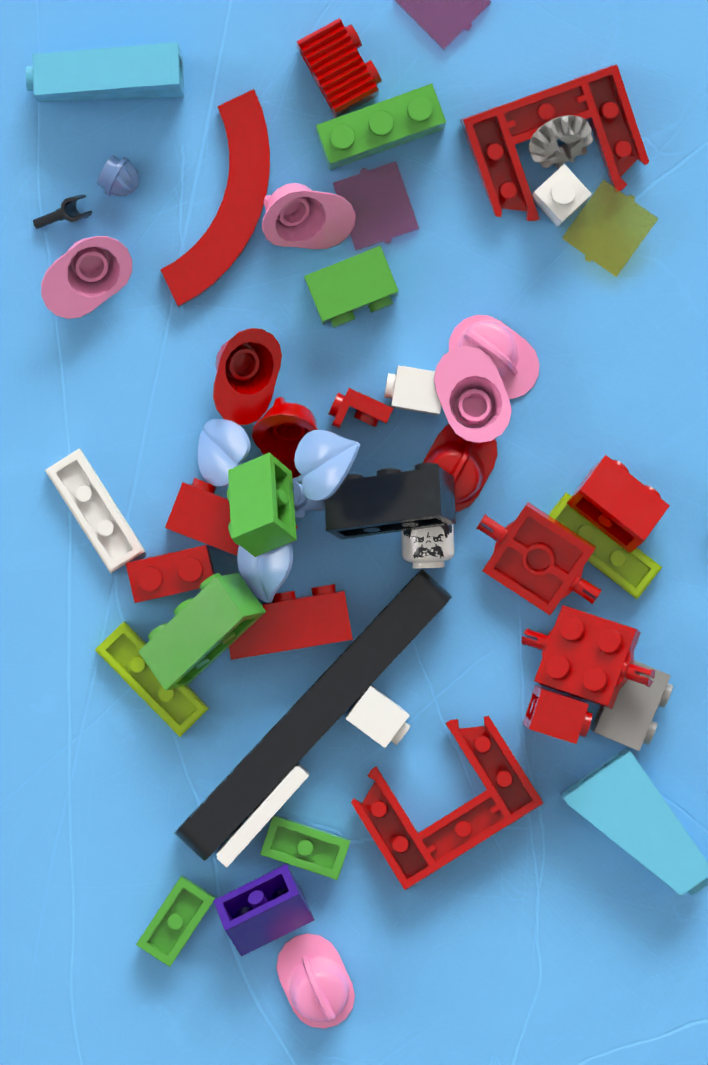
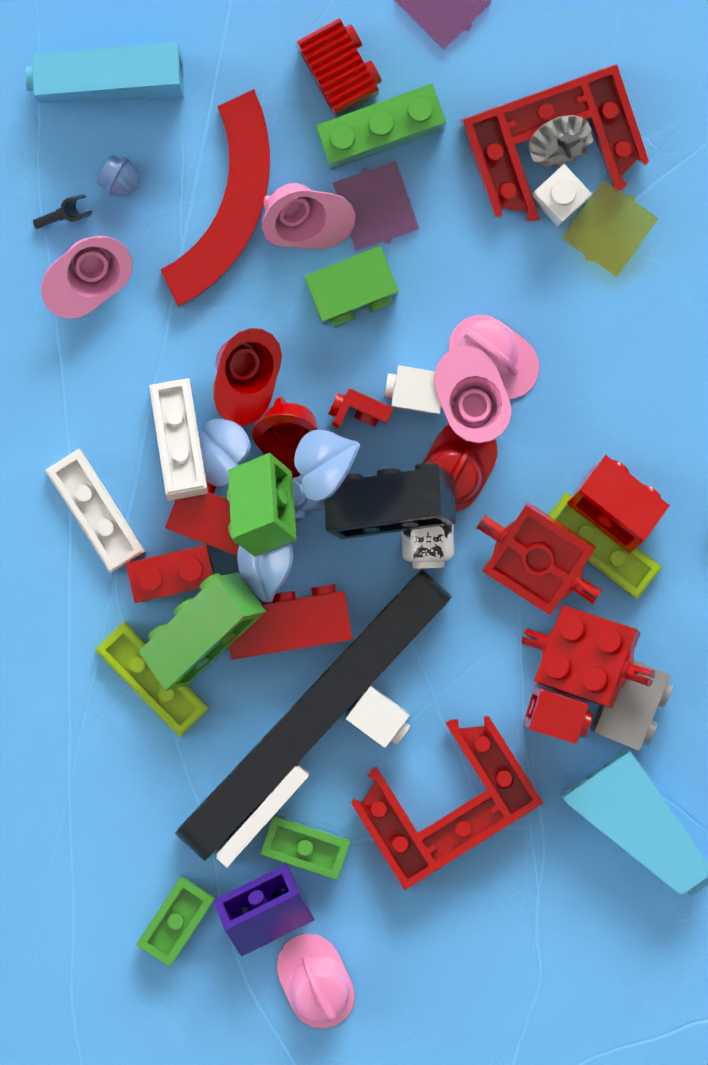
none -> white tile [149,378,208,501]

